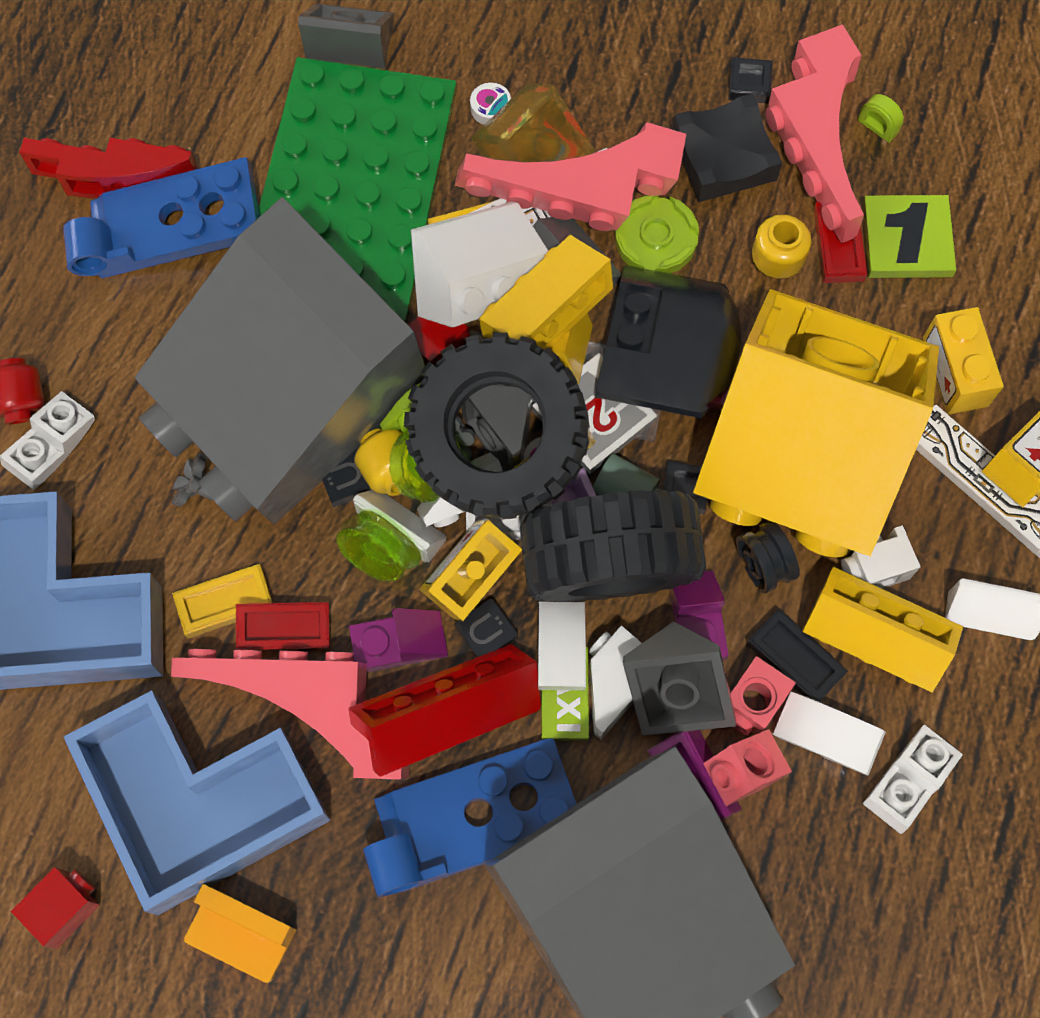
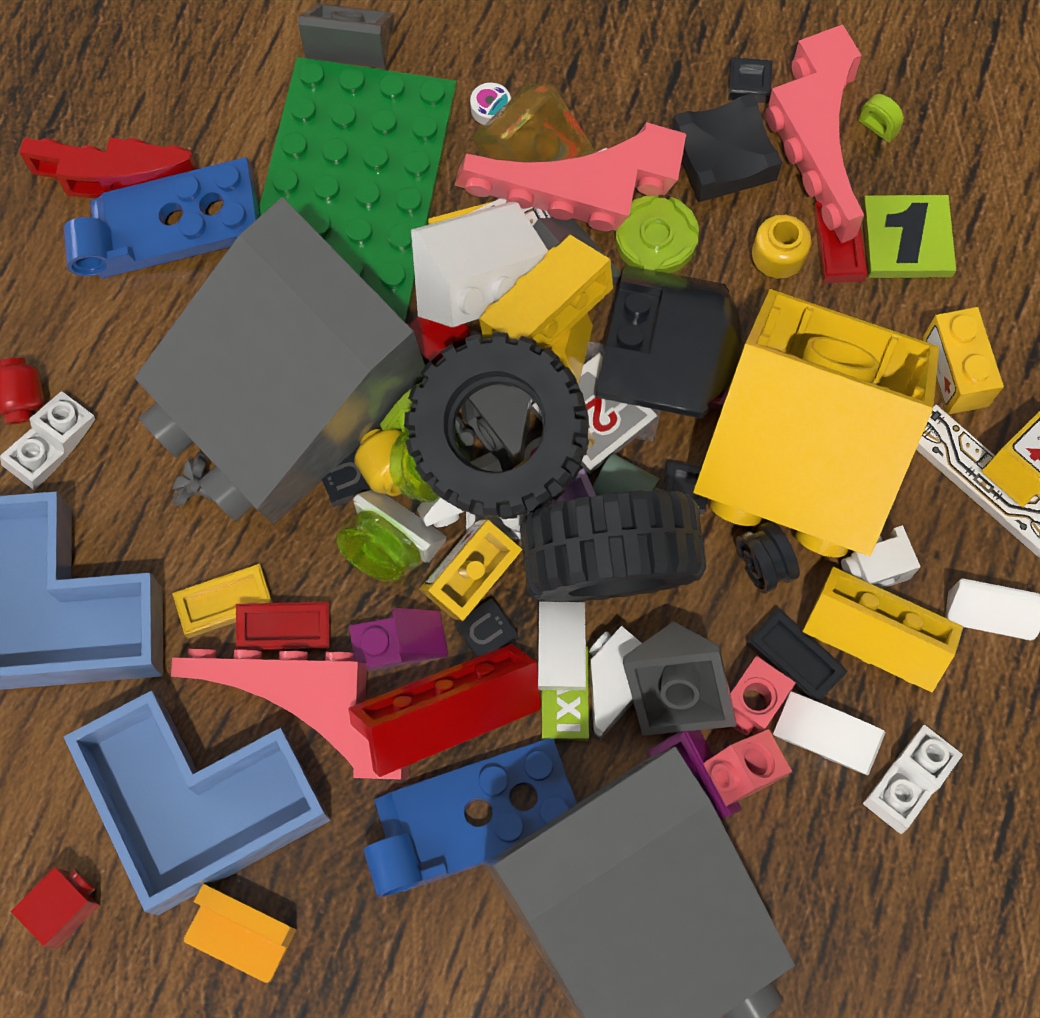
magenta slope [669,570,729,661] -> none

